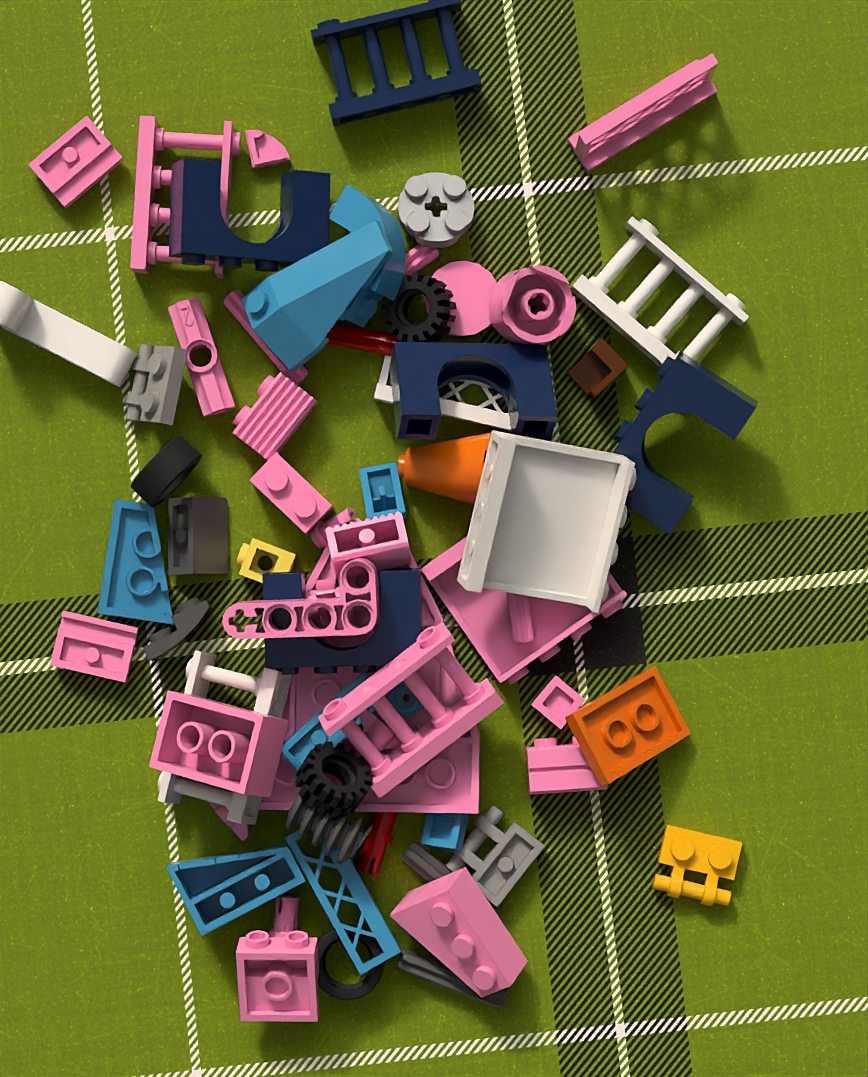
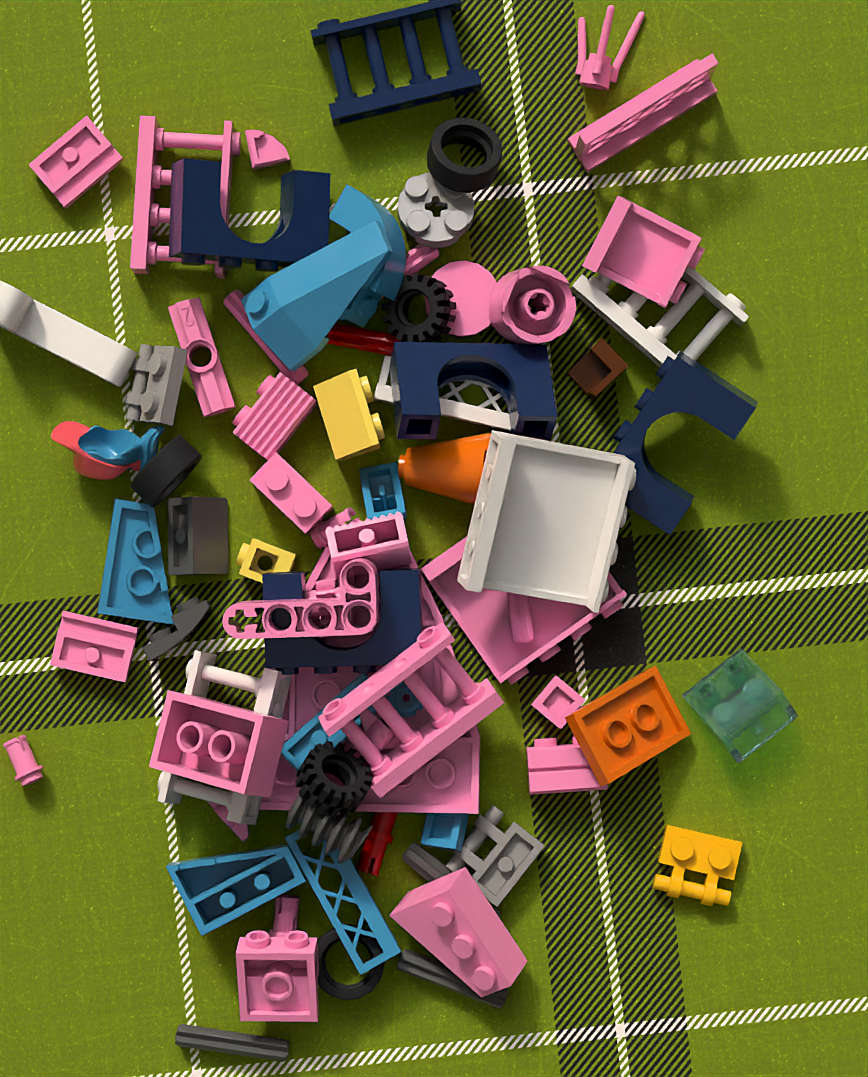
none -> bright pink pin [3,735,44,787]
none -> hair [51,421,165,480]
none -> dark grey axle [175,1024,290,1062]
none -> light yellow slope [313,369,385,462]
none -> black tyre [427,118,502,193]
none -> bright pink plant [575,5,645,90]
none -> bright pink panel [582,196,705,308]
none -> clear light blue slope [682,648,798,764]

